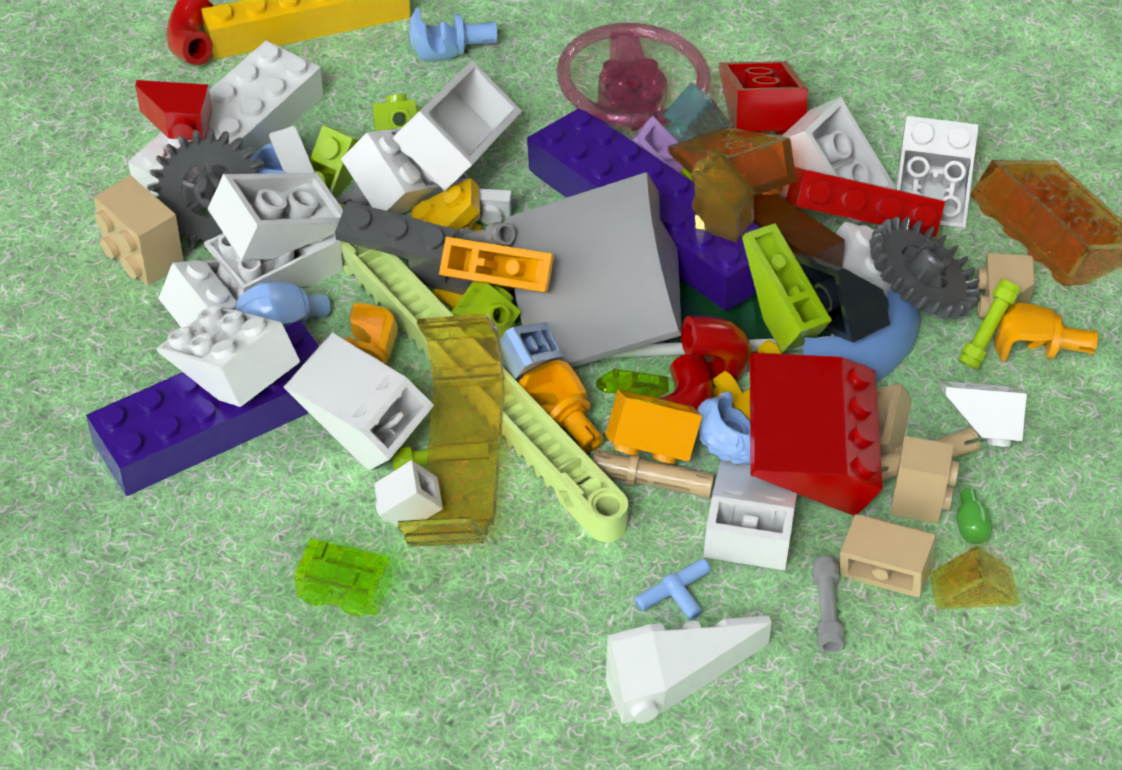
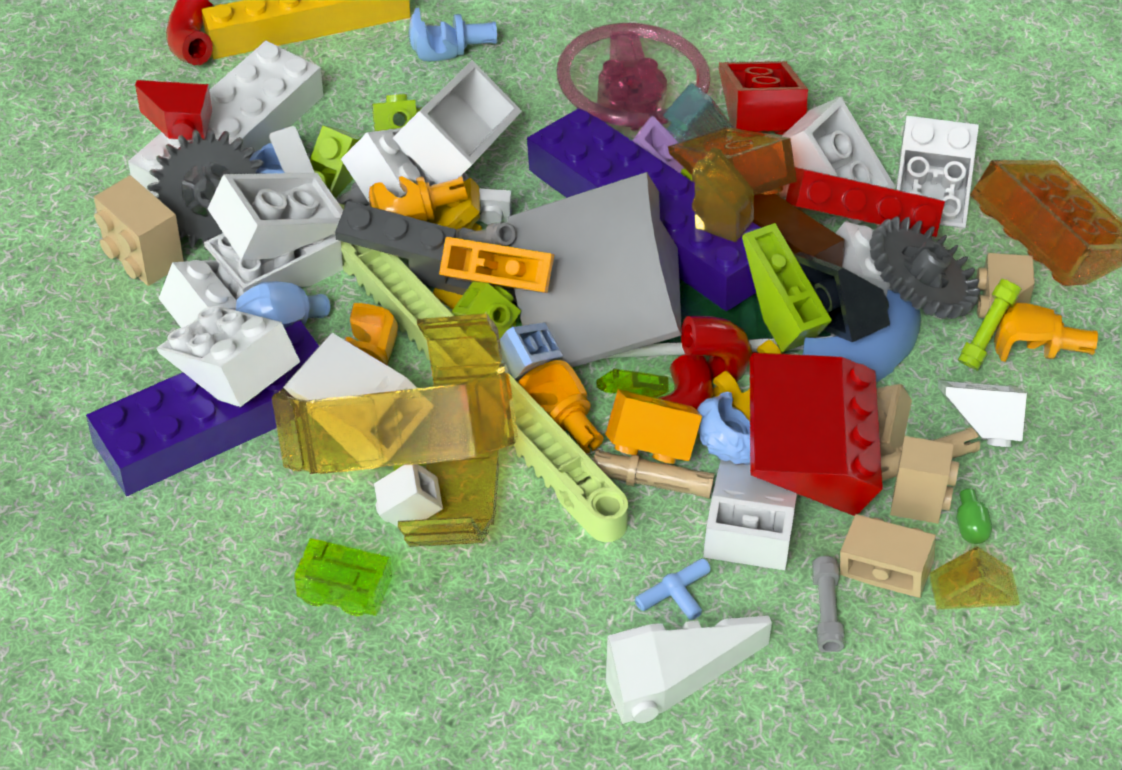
none -> clear yellow windscreen [272,363,518,474]
none -> light orange piece [369,176,468,222]

